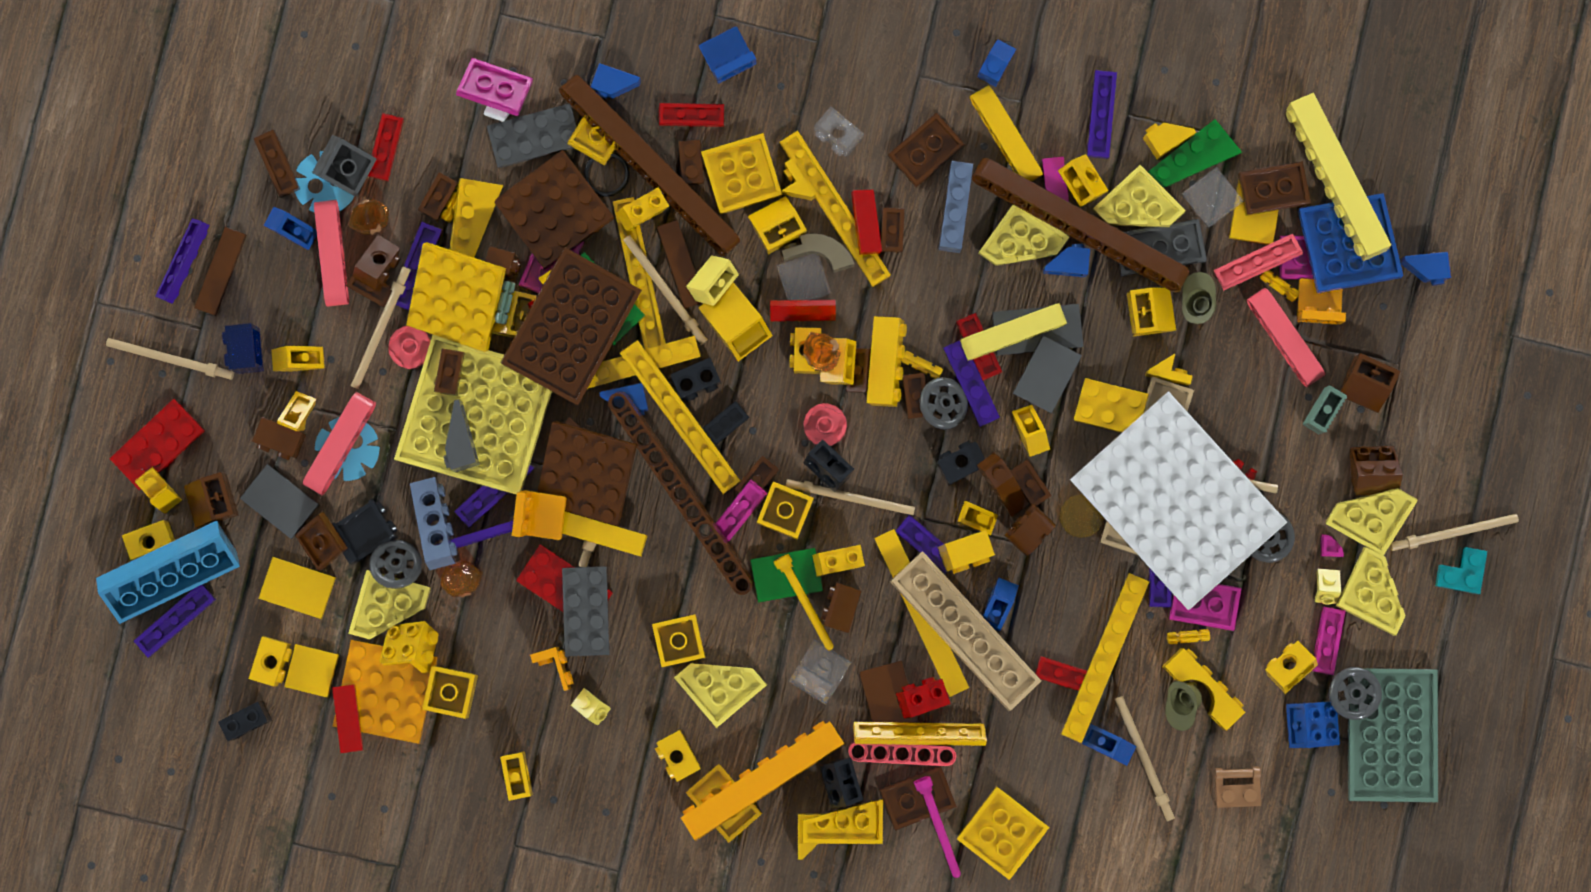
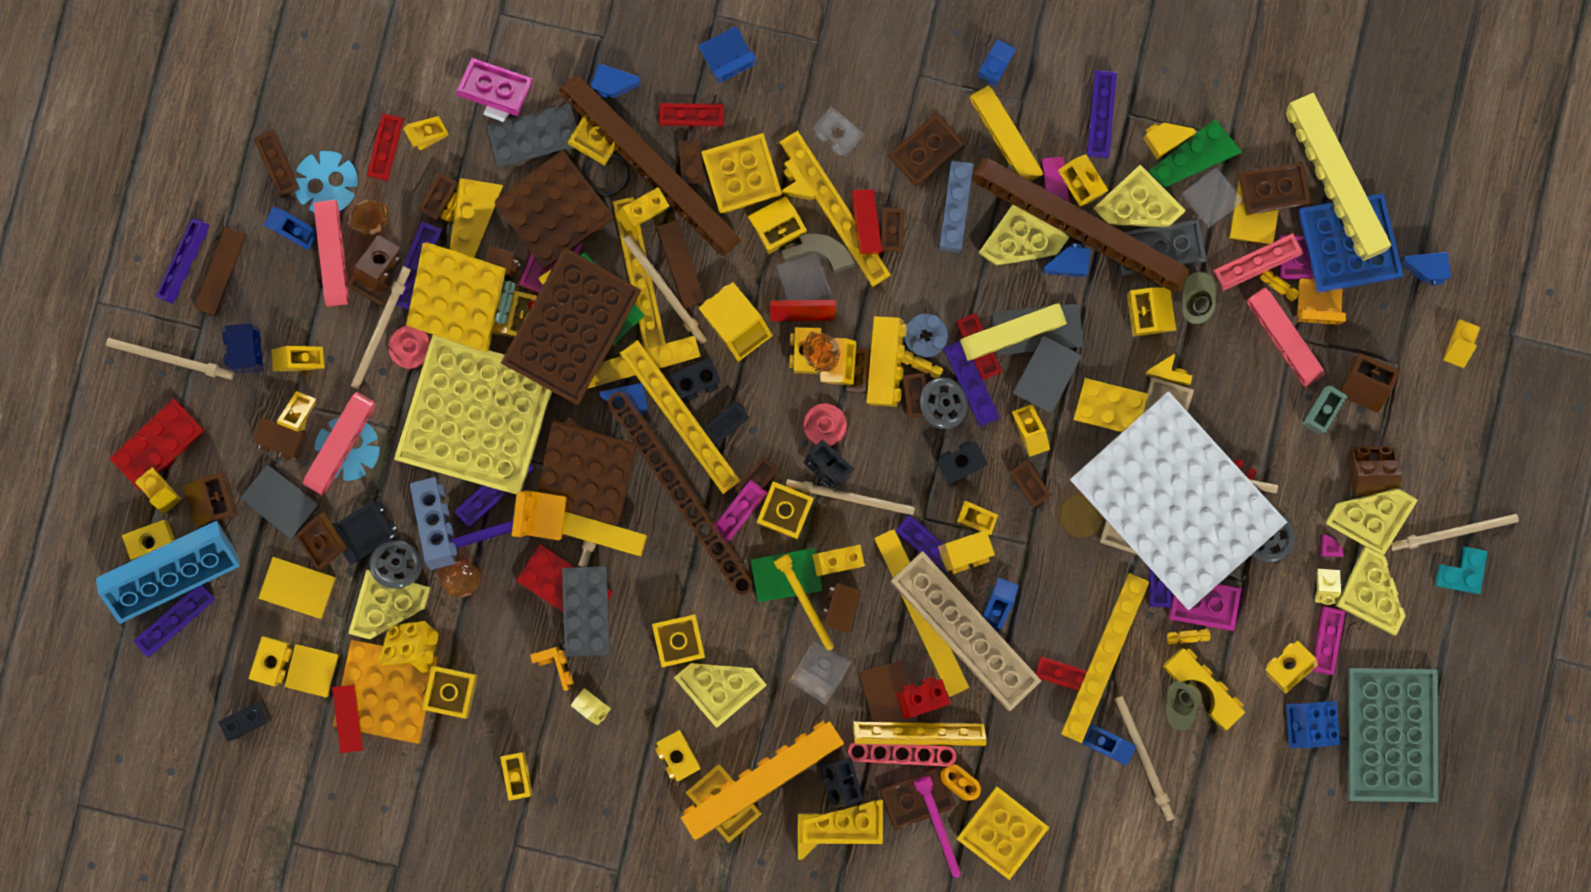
dark grey slope [312,135,377,197] -> none
reddish brown plate [434,349,465,396] -> none
dark grey slope [443,399,480,472] -> none
light yellow brick [686,255,739,306] -> none
reddish brown slope [976,453,1029,517] -> none
reddish brown brick [1004,504,1056,556] -> none
medium nougat plate [1214,766,1261,808] -> none
dark grey plate [1329,667,1382,720] -> none
none -> yellow slope [403,116,449,150]
none -> sand blue plate [904,314,948,358]
none -> light orange plate [941,765,981,801]
none -> yellow slope [1443,320,1480,368]

